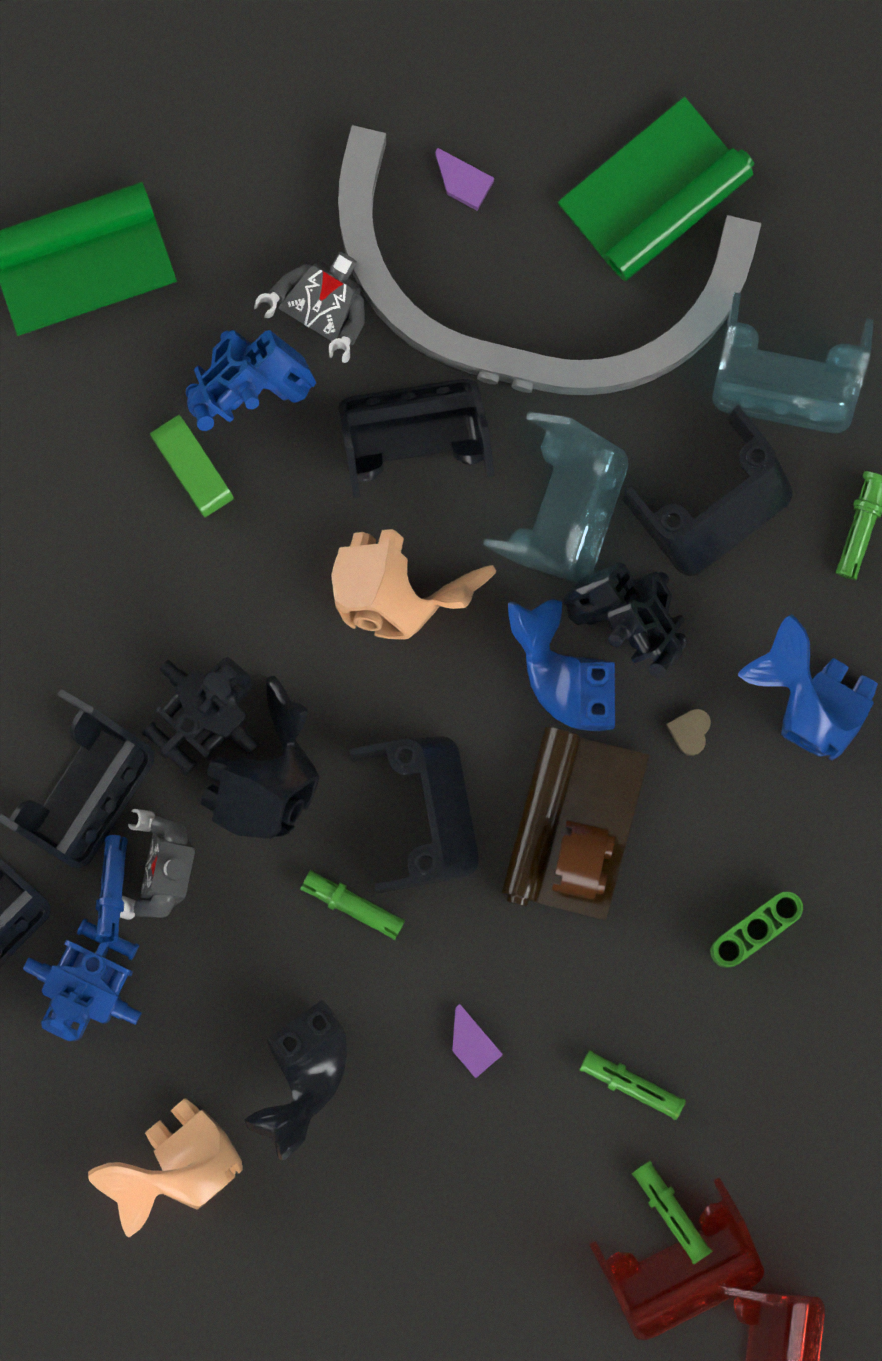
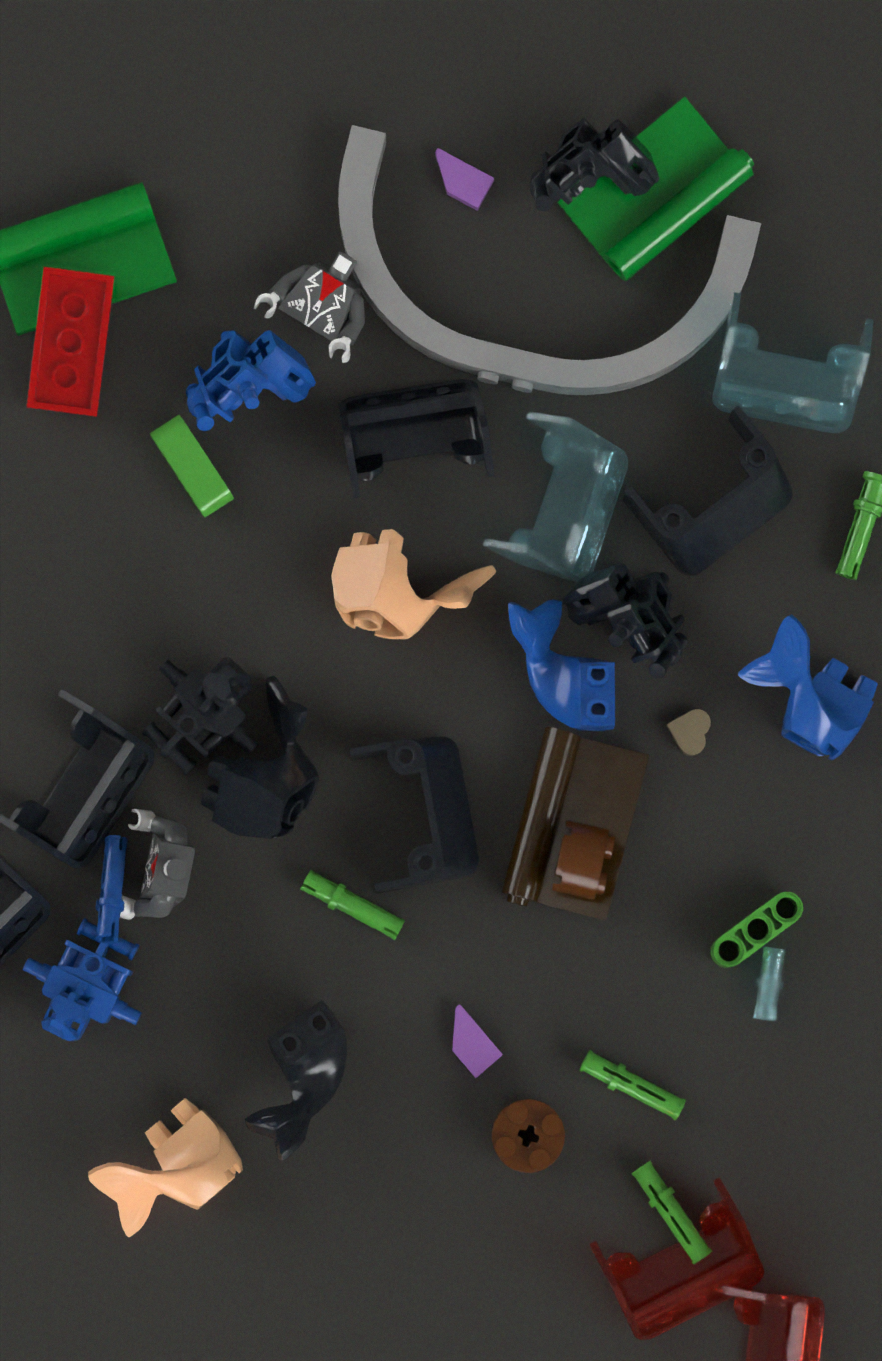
none -> red plate [26,267,115,417]
none -> reddish brown brick [491,1099,565,1173]
none -> black piece [529,118,660,212]
none -> clear light blue pin [753,946,786,1021]

